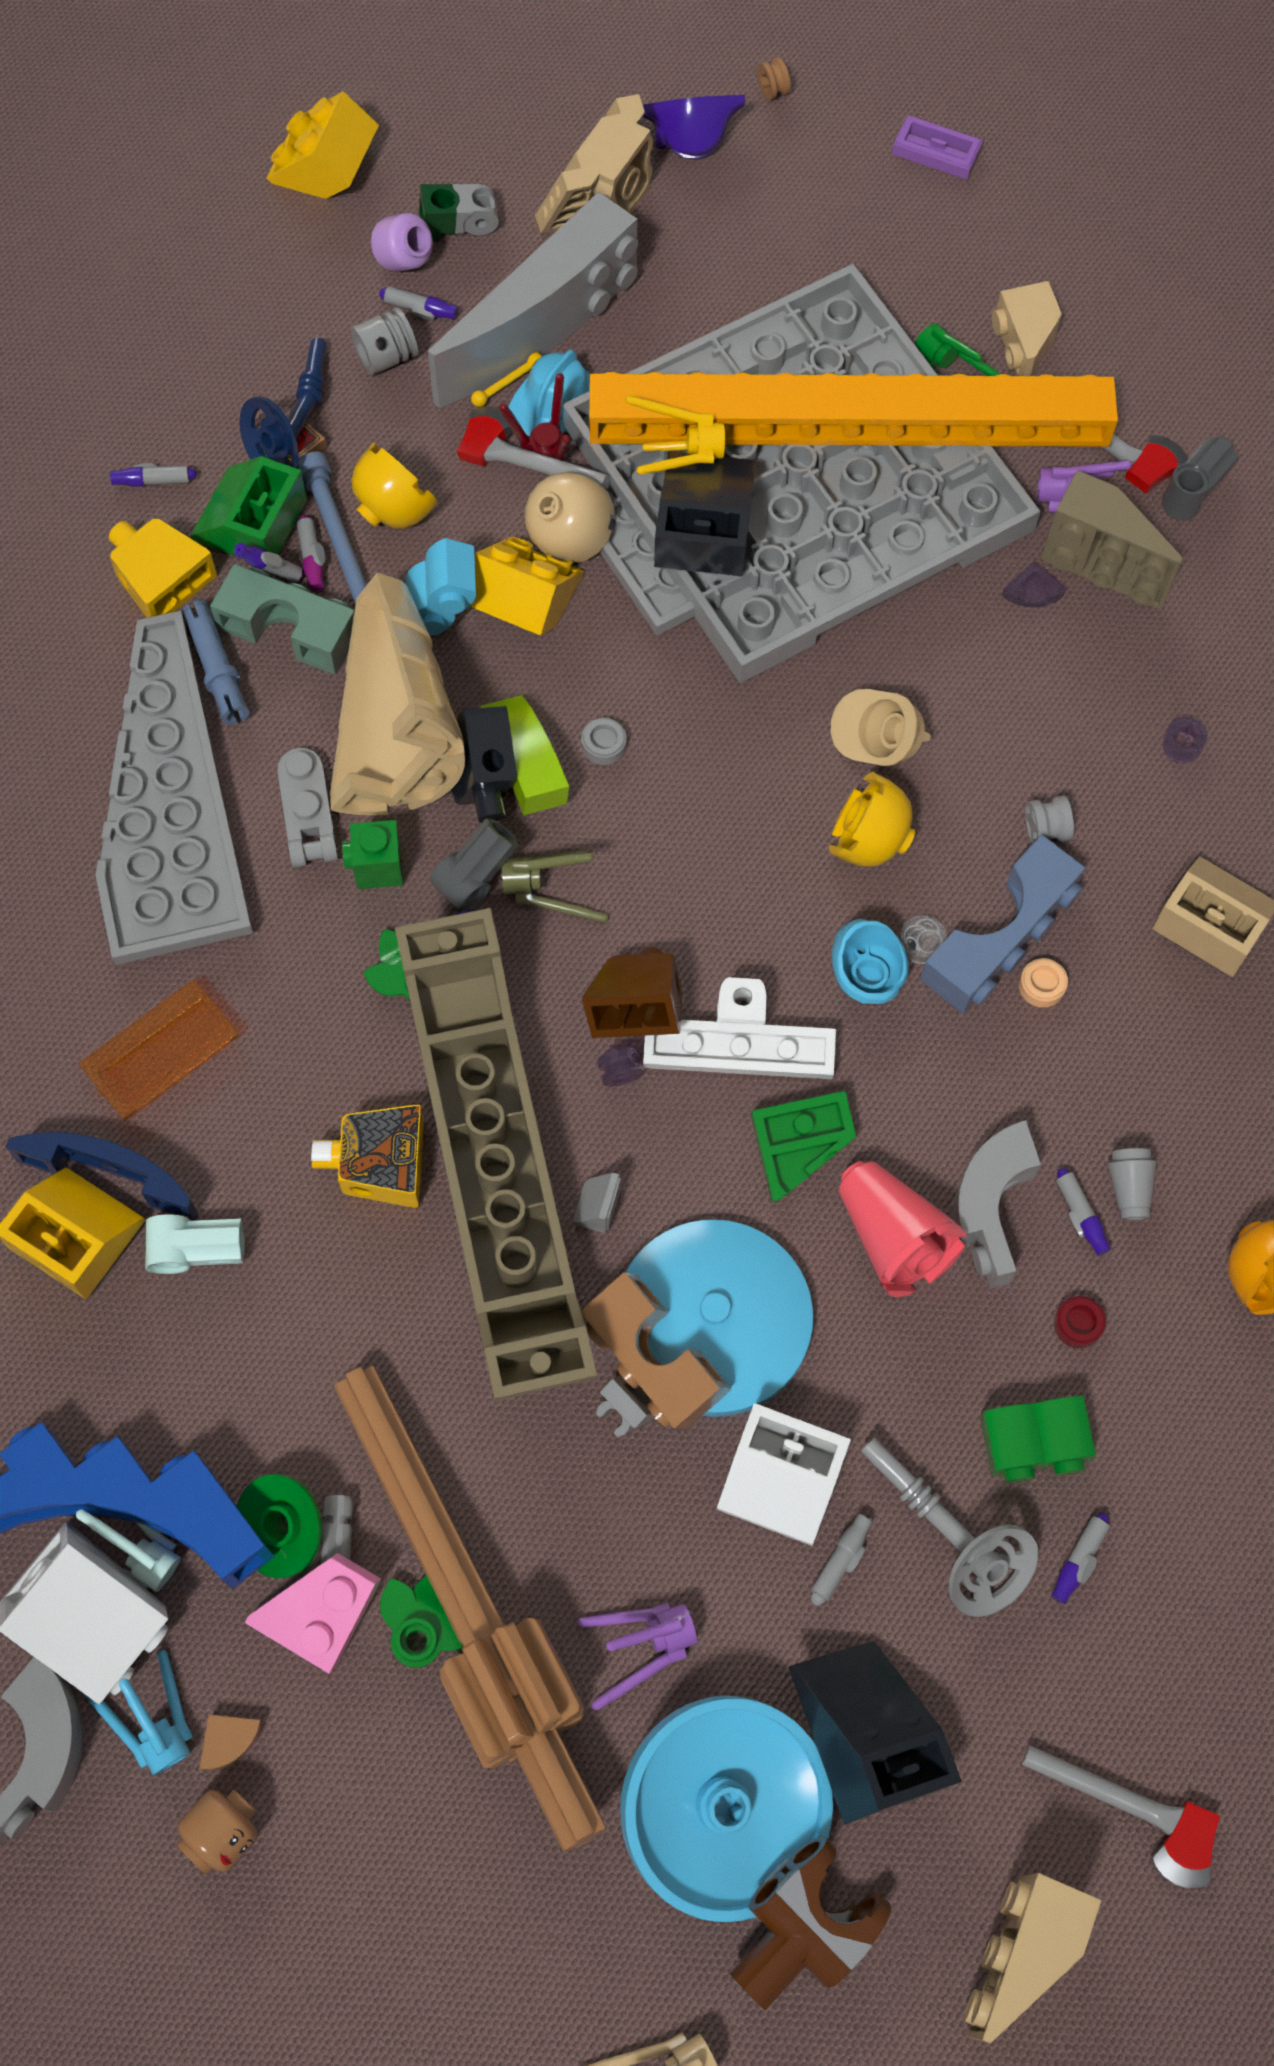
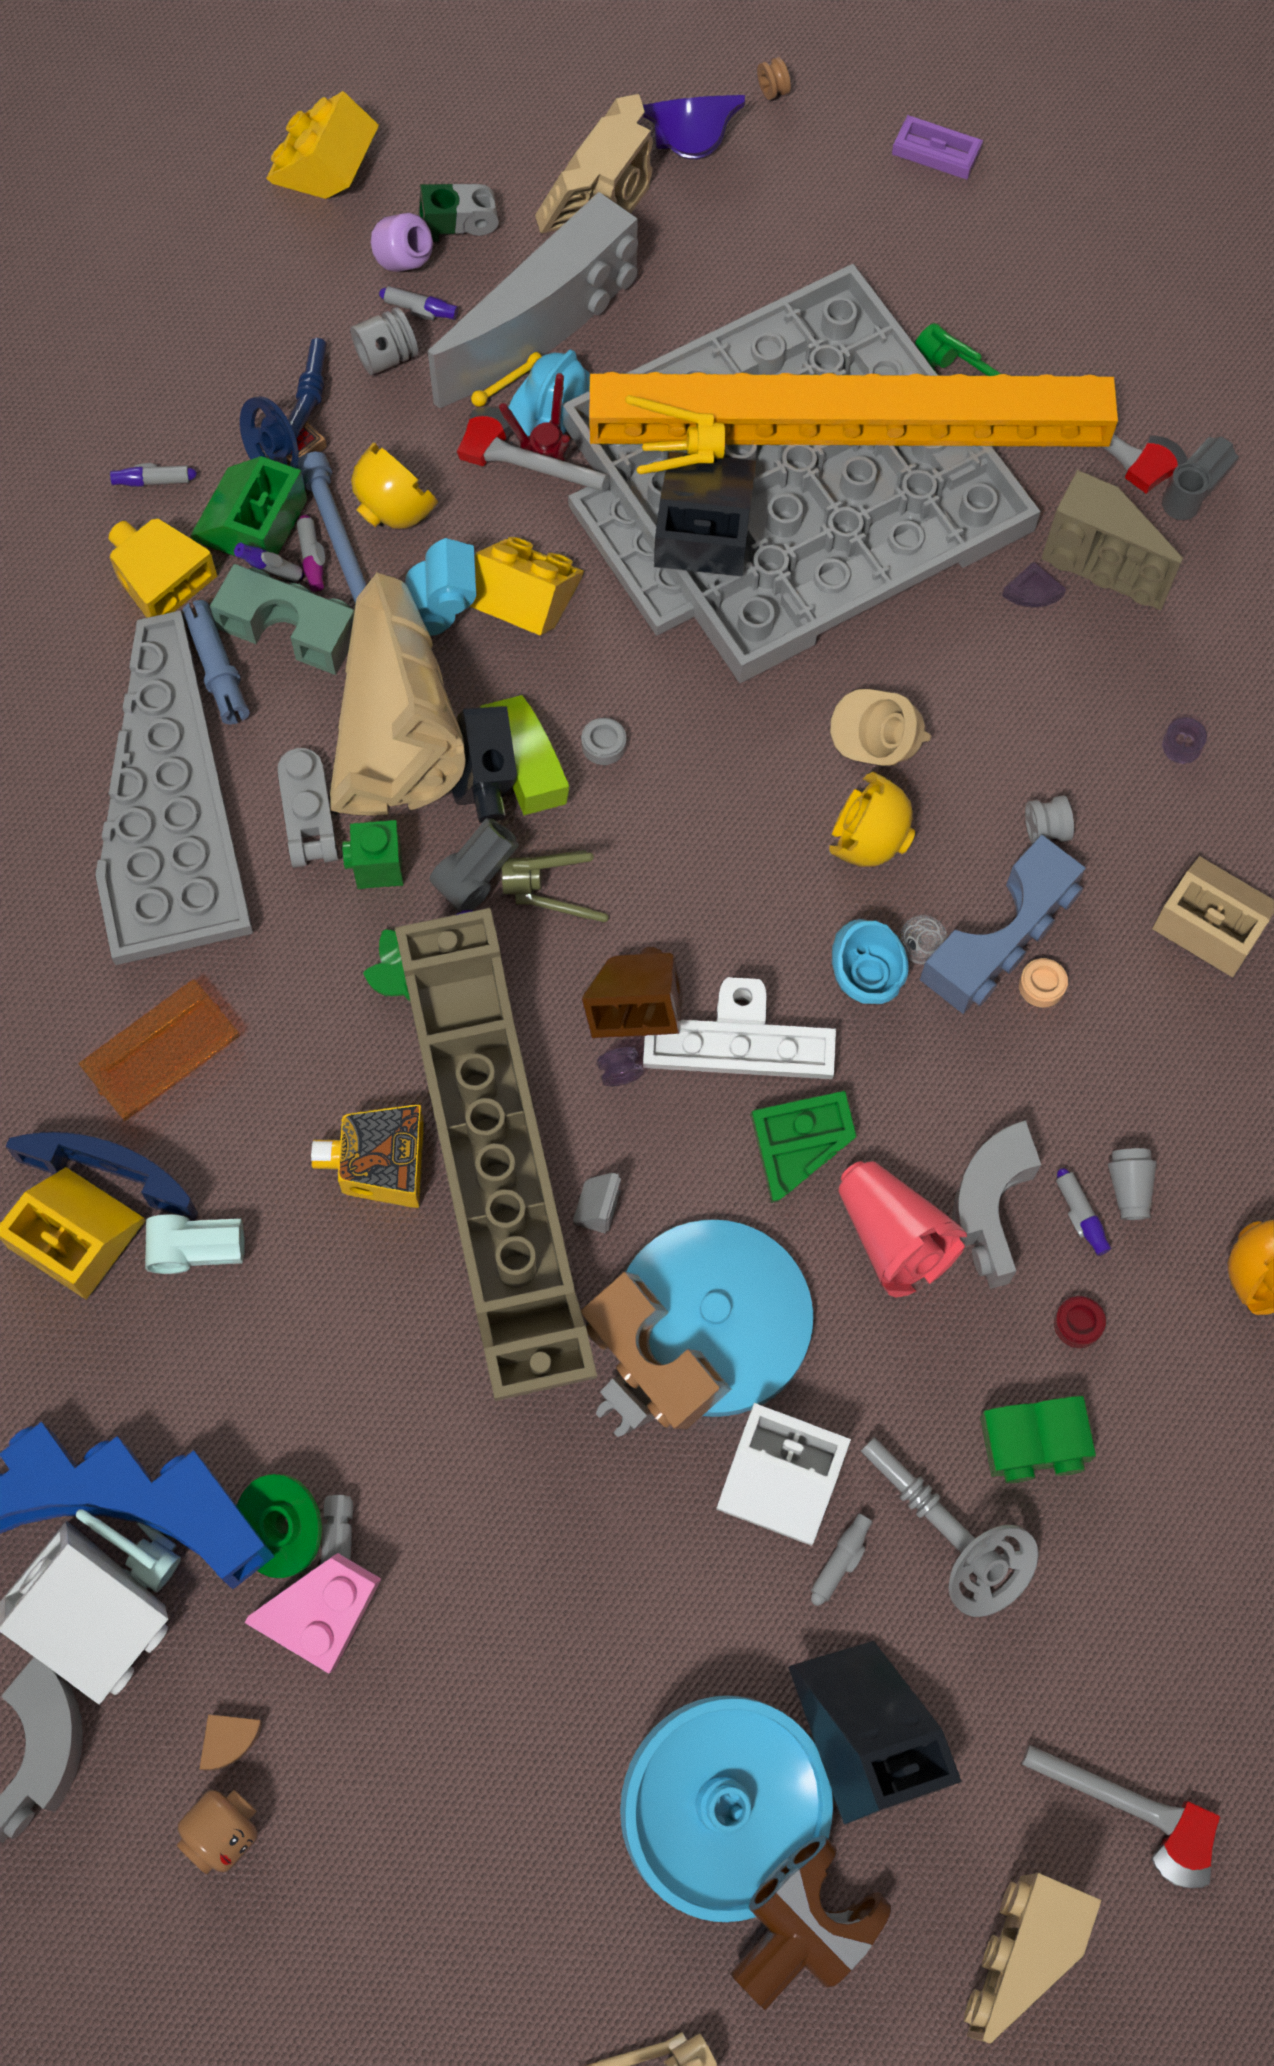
medium azure plant [82,1650,193,1776] -> none
medium nougat axle [334,1366,607,1853] -> none
green plate [380,1575,462,1668] -> none
tan cylinder [525,471,614,563] -> none
medium lavender plant [578,1602,698,1710] -> none
tan slope [992,281,1062,376] -> none
medium lavender plant [1037,461,1132,513] -> none
light grey piece [1051,1513,1110,1604] -> none

